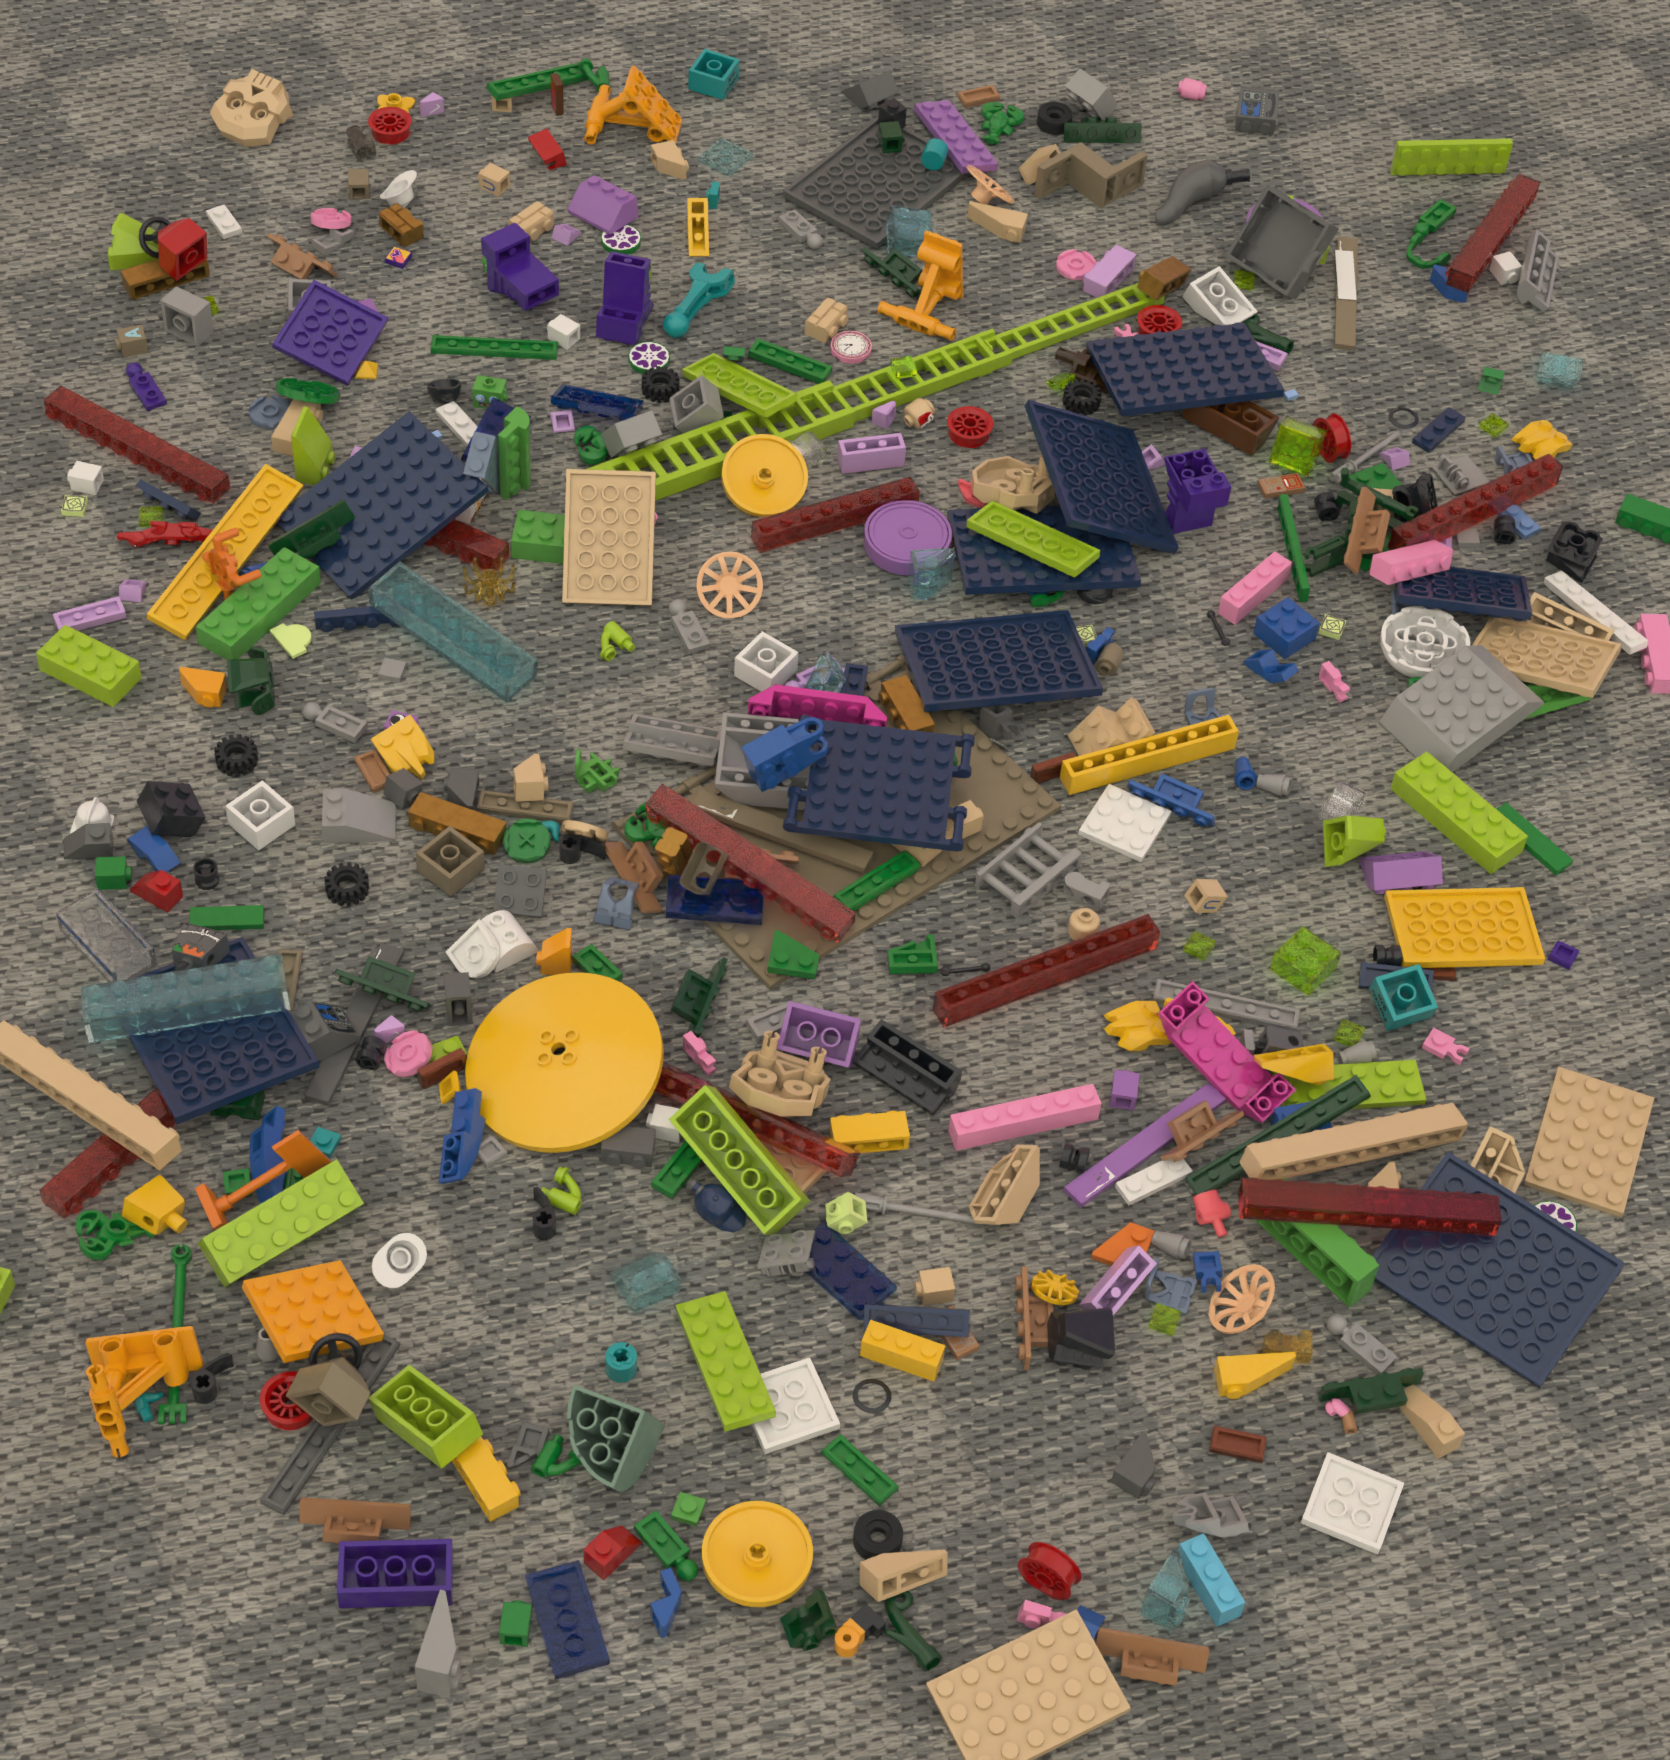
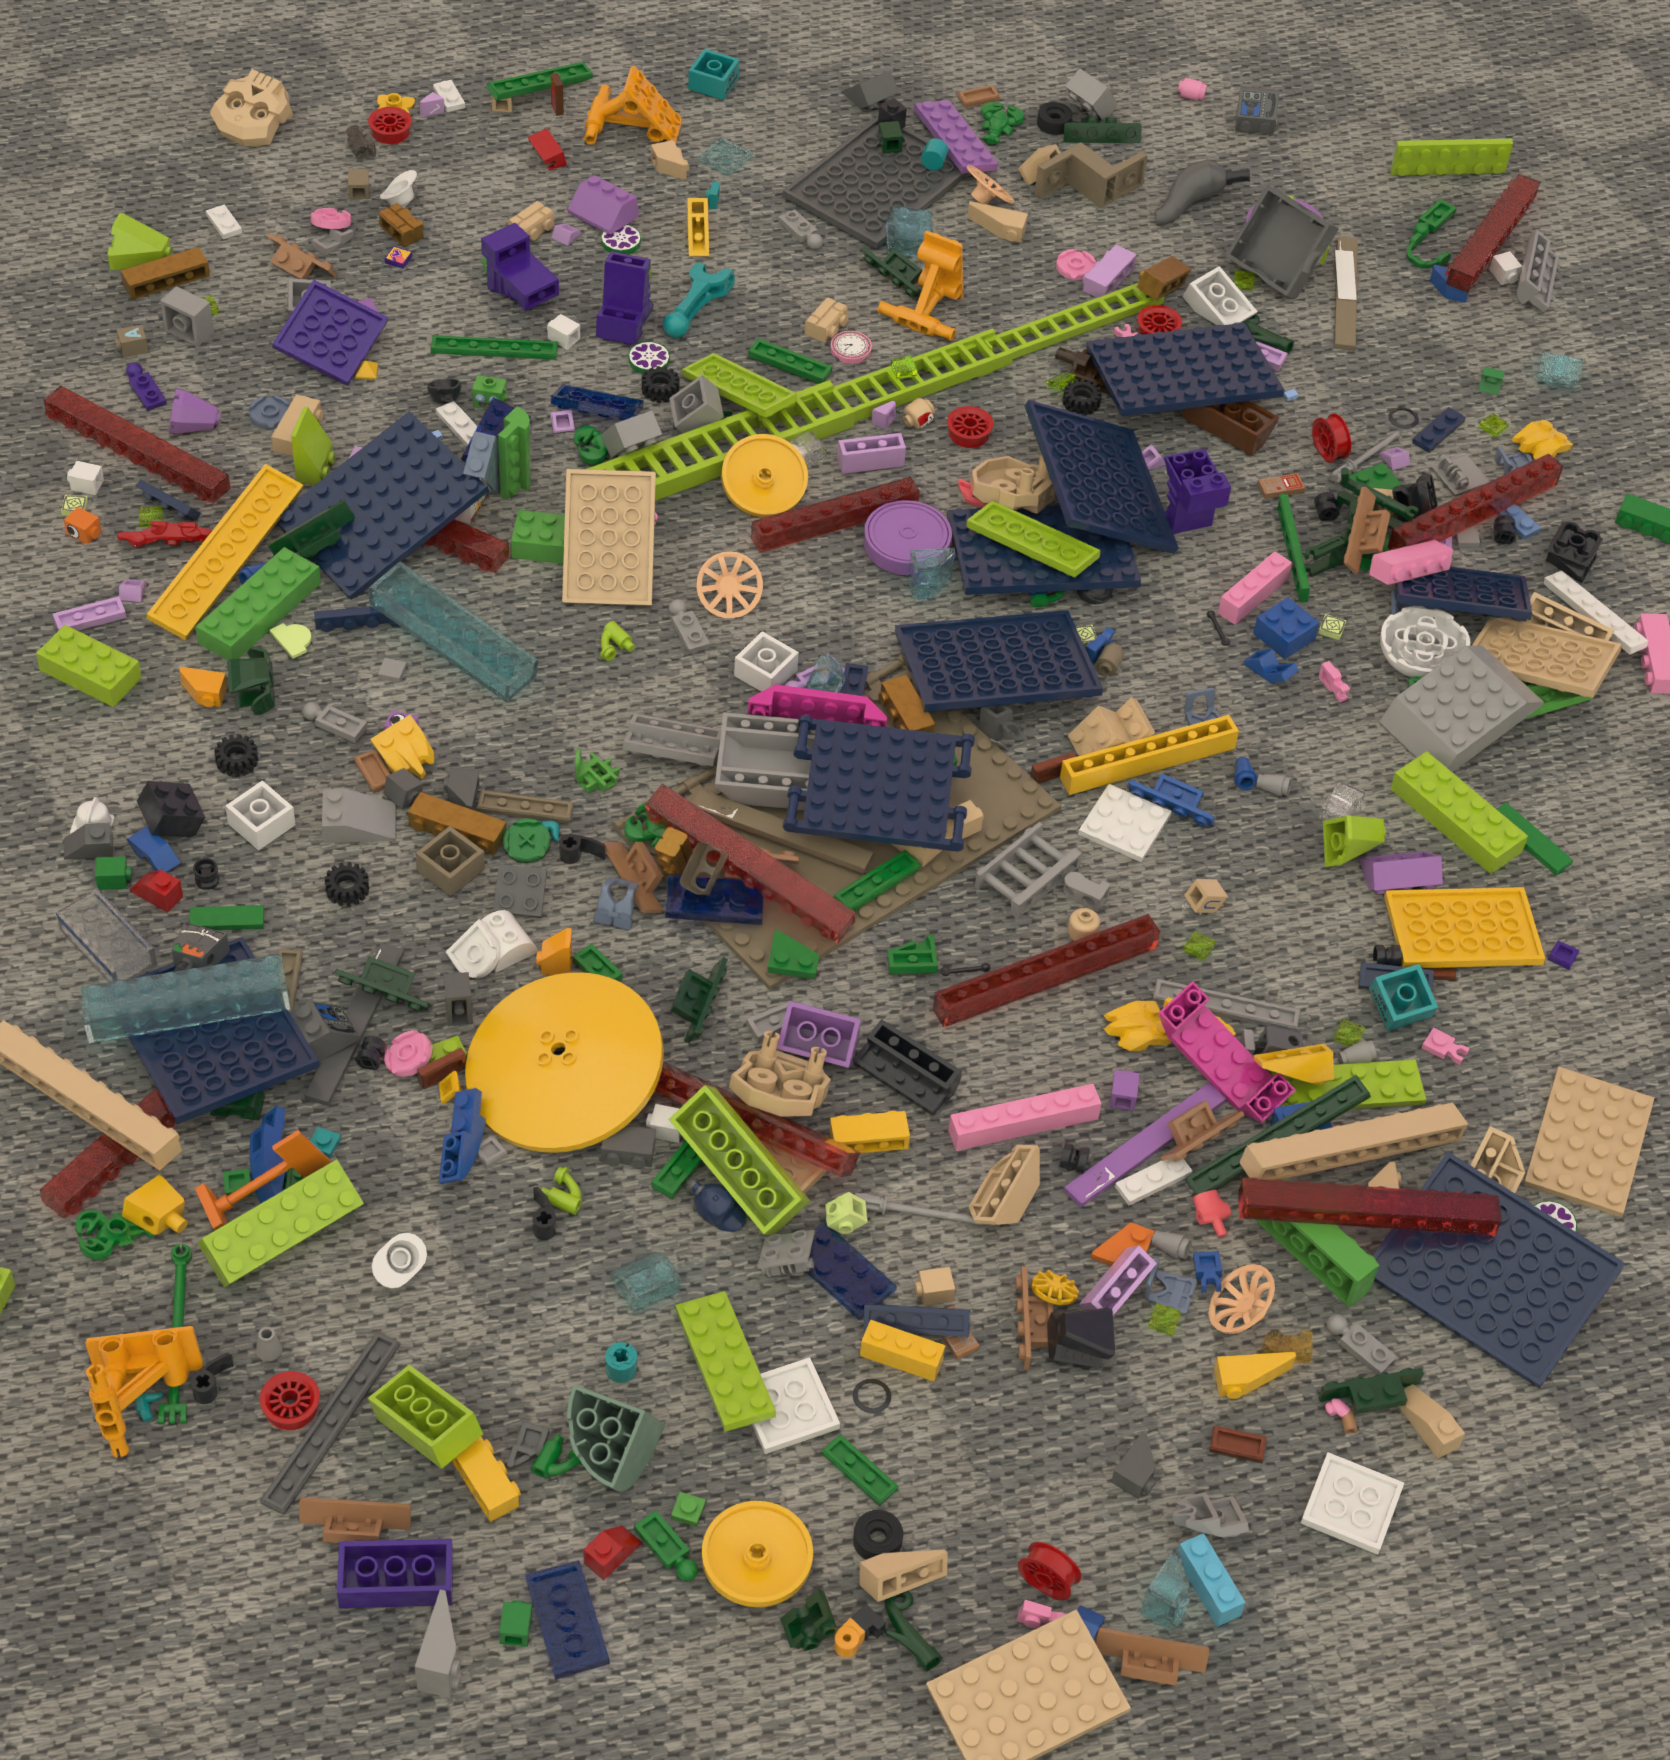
red piece [139,216,208,281] -> none
orange plate [202,527,261,600] -> none
light orange plate [242,1260,384,1363] -> none
green tile [275,378,340,404] -> none
dark tan piece [286,1333,370,1426] -> none
lavender slope [374,1015,405,1043] -> none
clear yellow animal [462,557,516,606] -> none
tan brick [478,163,510,197] -> none
tan slope [513,754,548,802] -> none
tan tile [561,820,609,843] -> none
green plant [579,58,610,92] -> none
blue slope [650,1567,682,1638] -> none
bright pink plate [683,1031,716,1076] -> none
green plate [723,346,745,360] -> none
blue brick [741,717,828,792] -> none
clear neon green brick [1268,416,1327,477] -> none
clear neon green brick [1270,926,1341,996] -> none
none -> orange brick [64,507,101,545]
none -> medium lavender cone [168,388,221,434]
none -> white plate [433,80,465,112]

